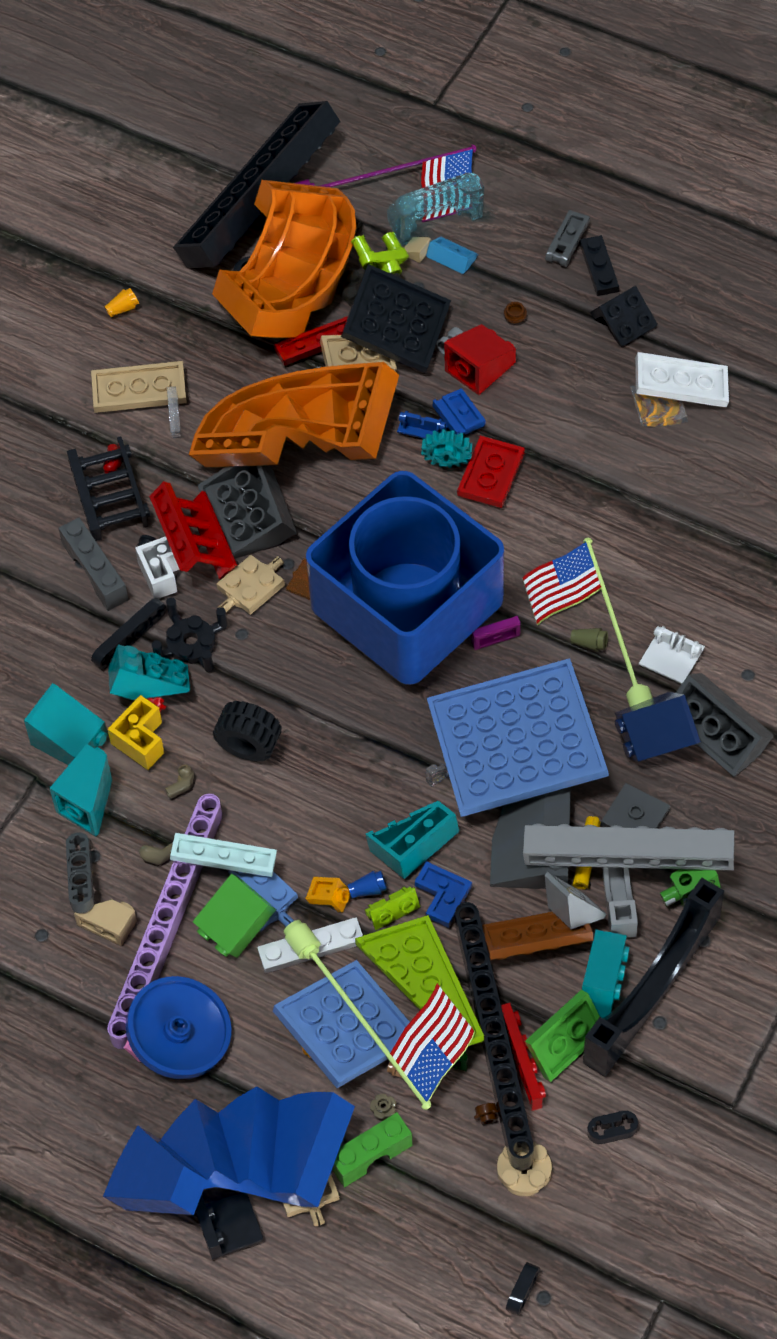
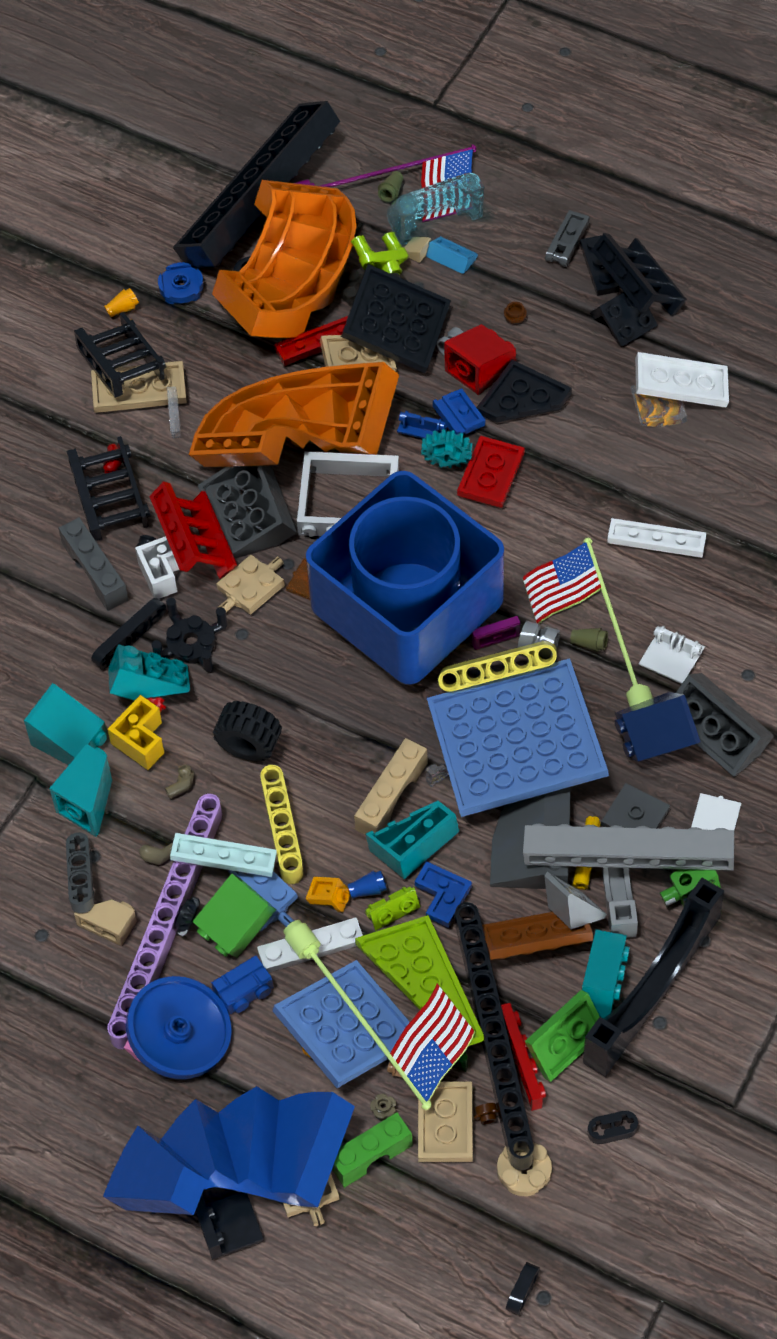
none -> black fence [74,312,166,398]
none -> blue plate [158,262,204,304]
none -> black gear [175,896,200,936]
none -> blue brick [211,955,274,1015]
none -> light yellow beam [260,765,303,884]
none -> white window [297,452,399,537]
none -> tan arch [354,738,428,834]
none -> olive cone [378,171,403,202]
none -> tan plate [418,1082,473,1162]
none -> light yellow beam [438,641,557,692]
none -> black plate [476,360,572,423]
none -> light grey wheel [518,620,560,659]
none -> black fence [591,233,687,316]
none -> white plate [607,518,706,558]
none -> white piece [691,793,741,830]

